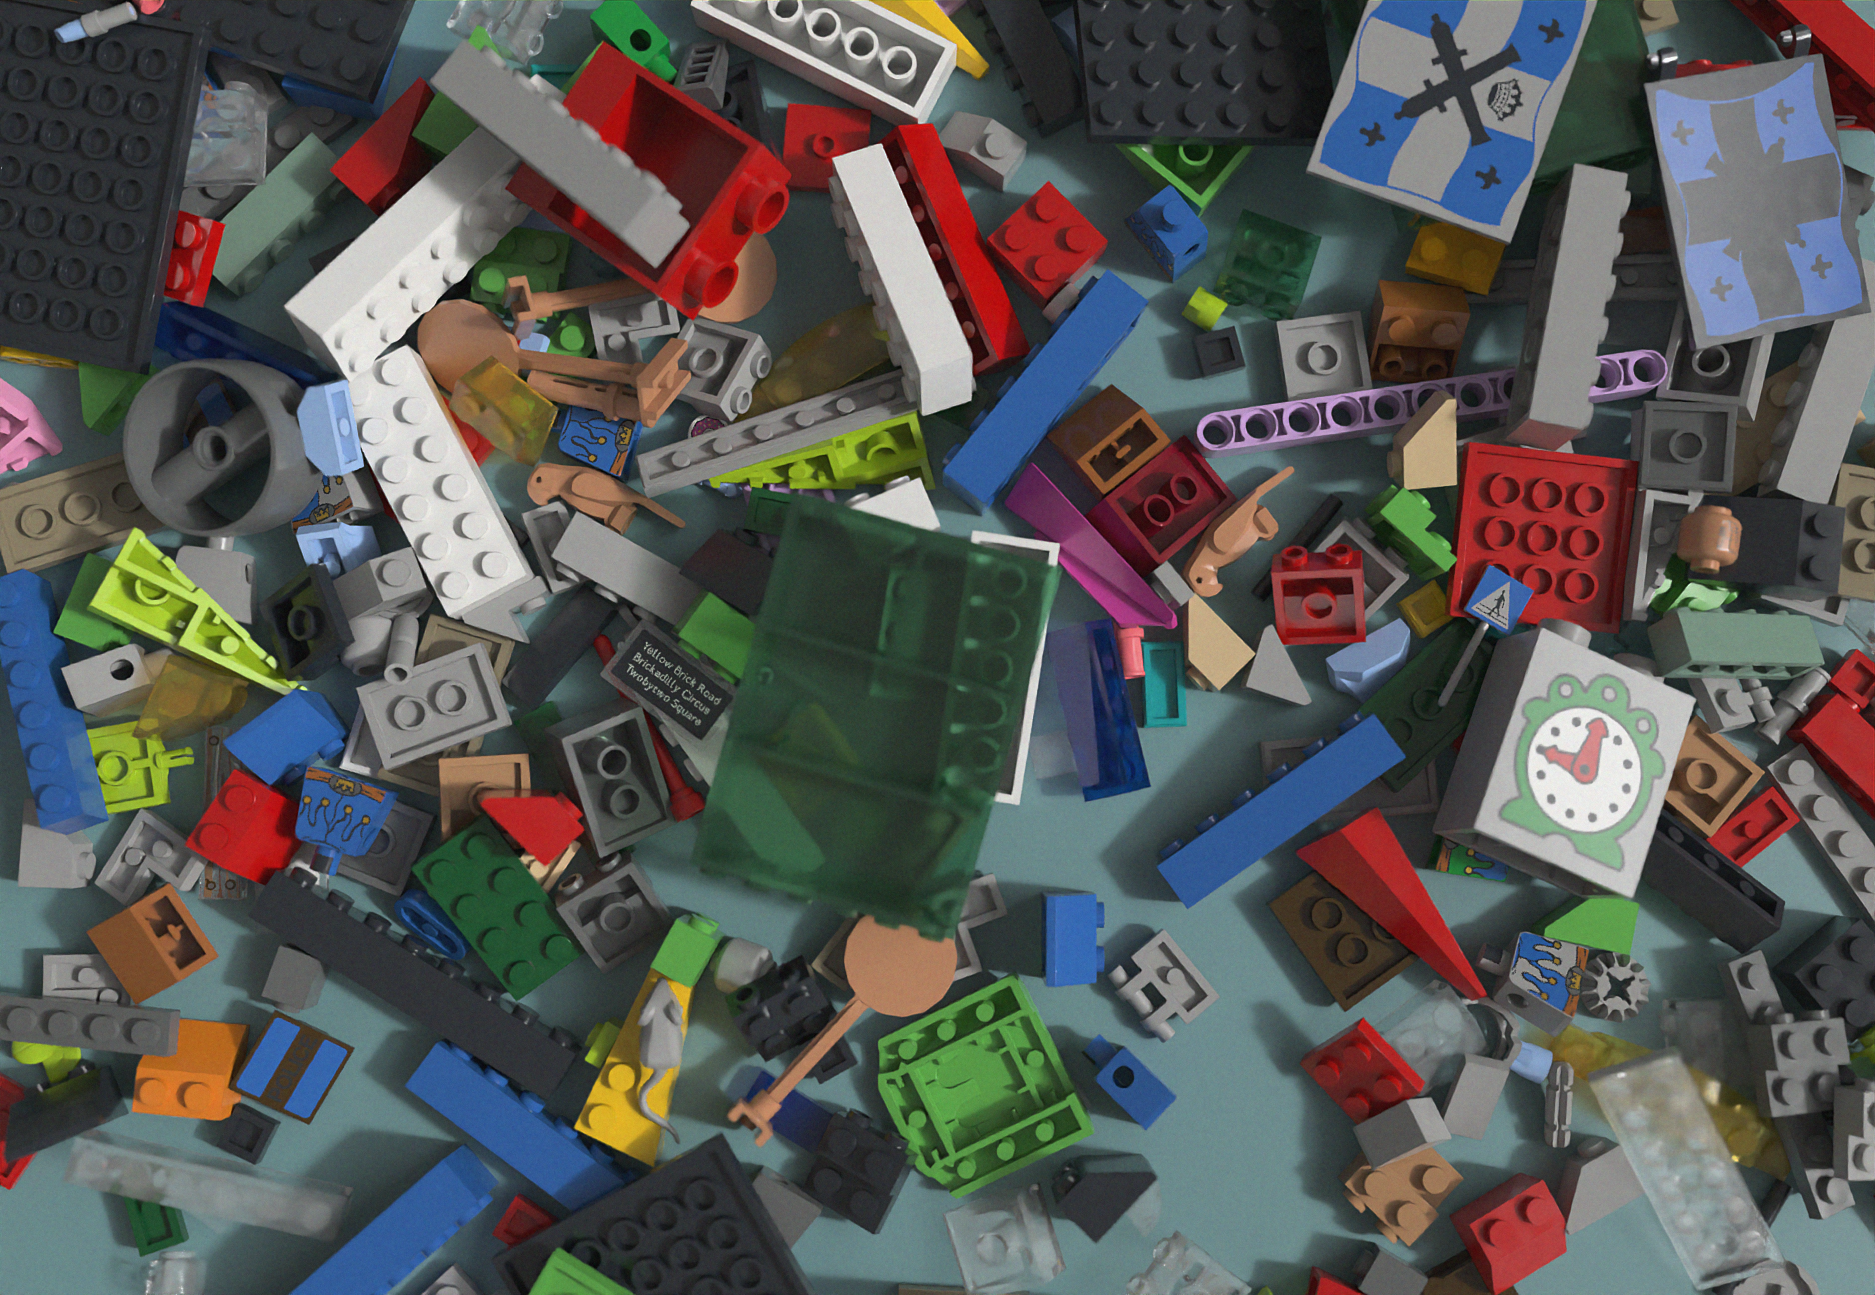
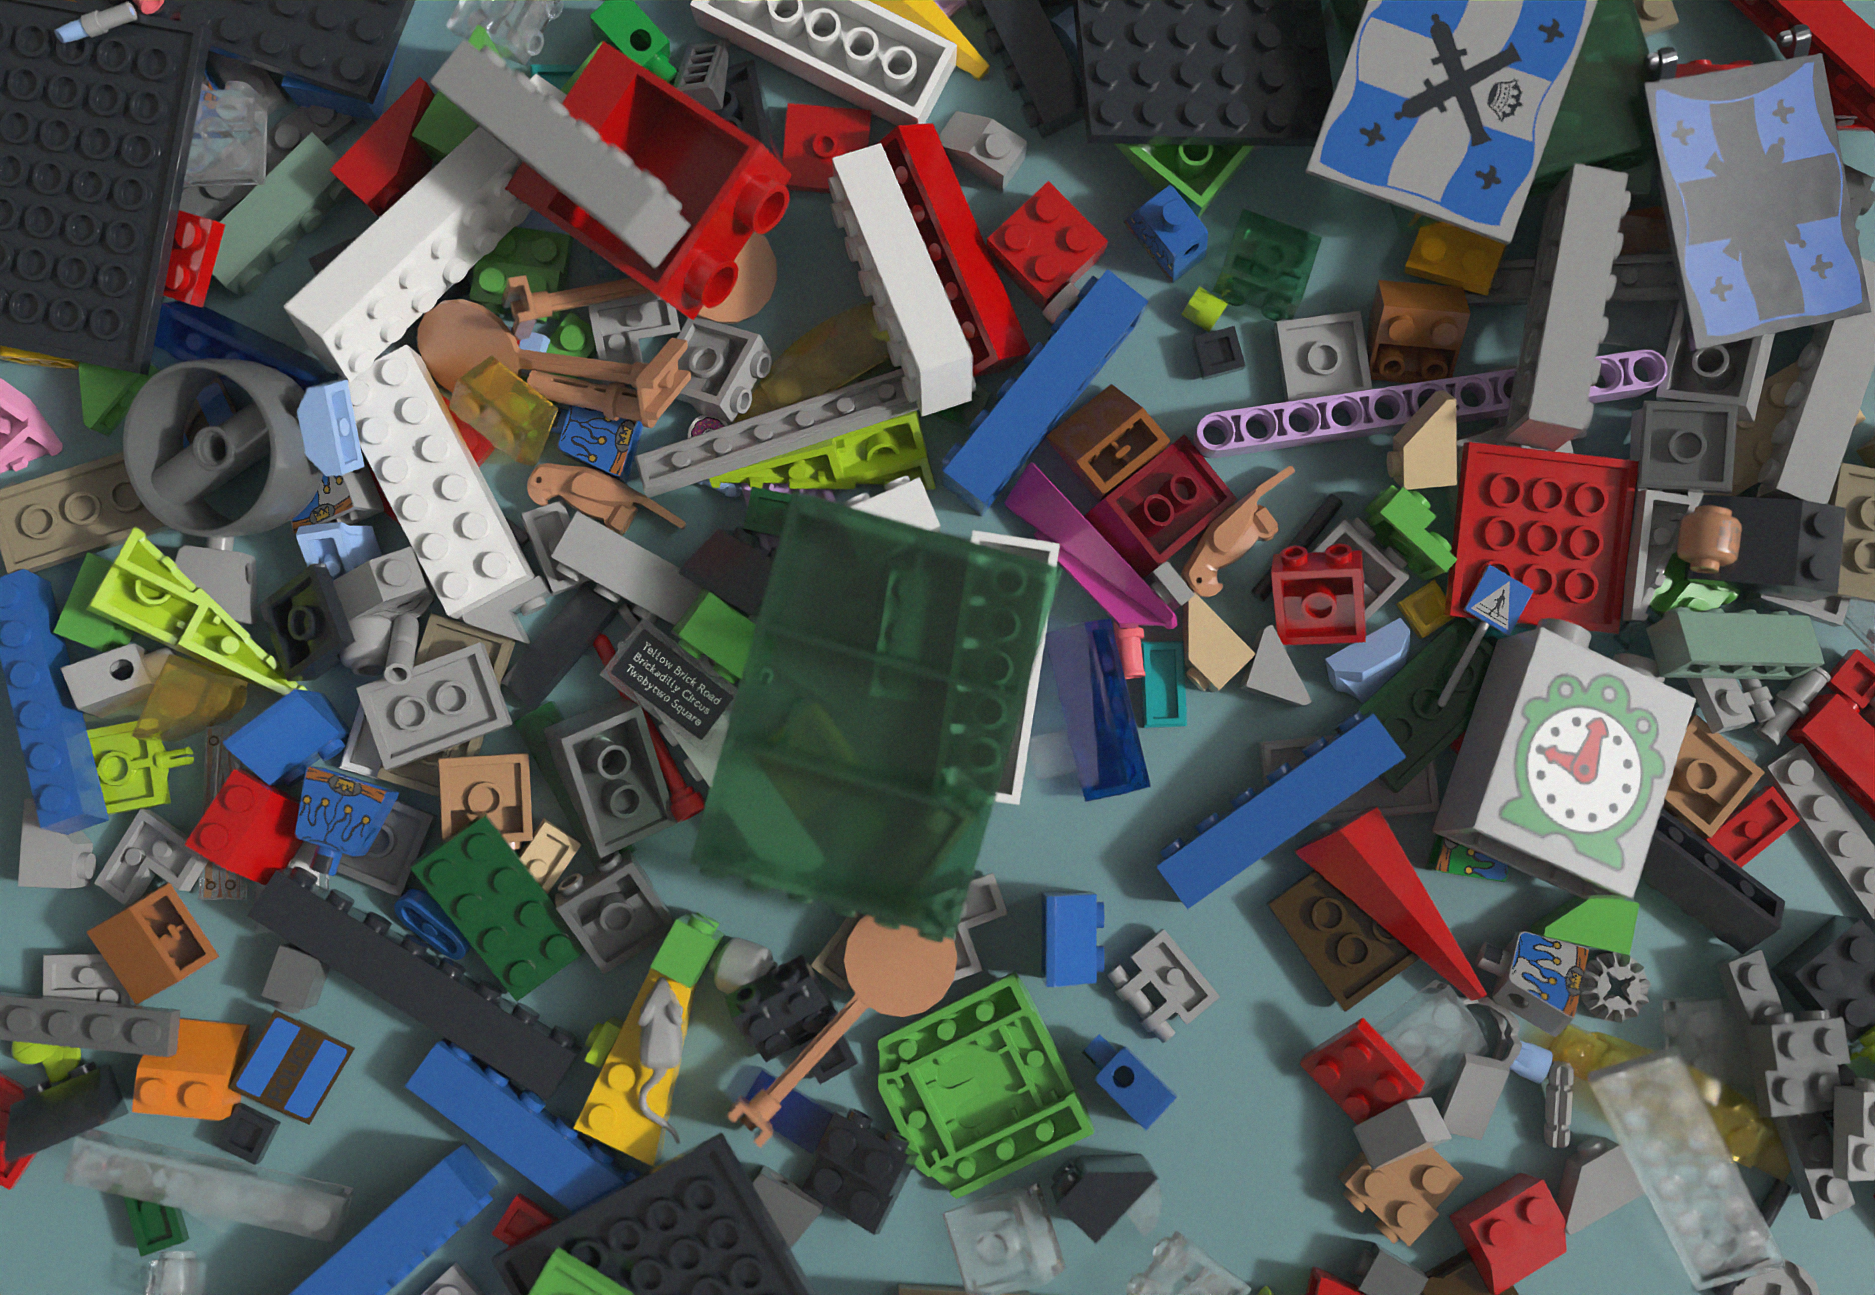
red slope [476,789,585,868] -> none

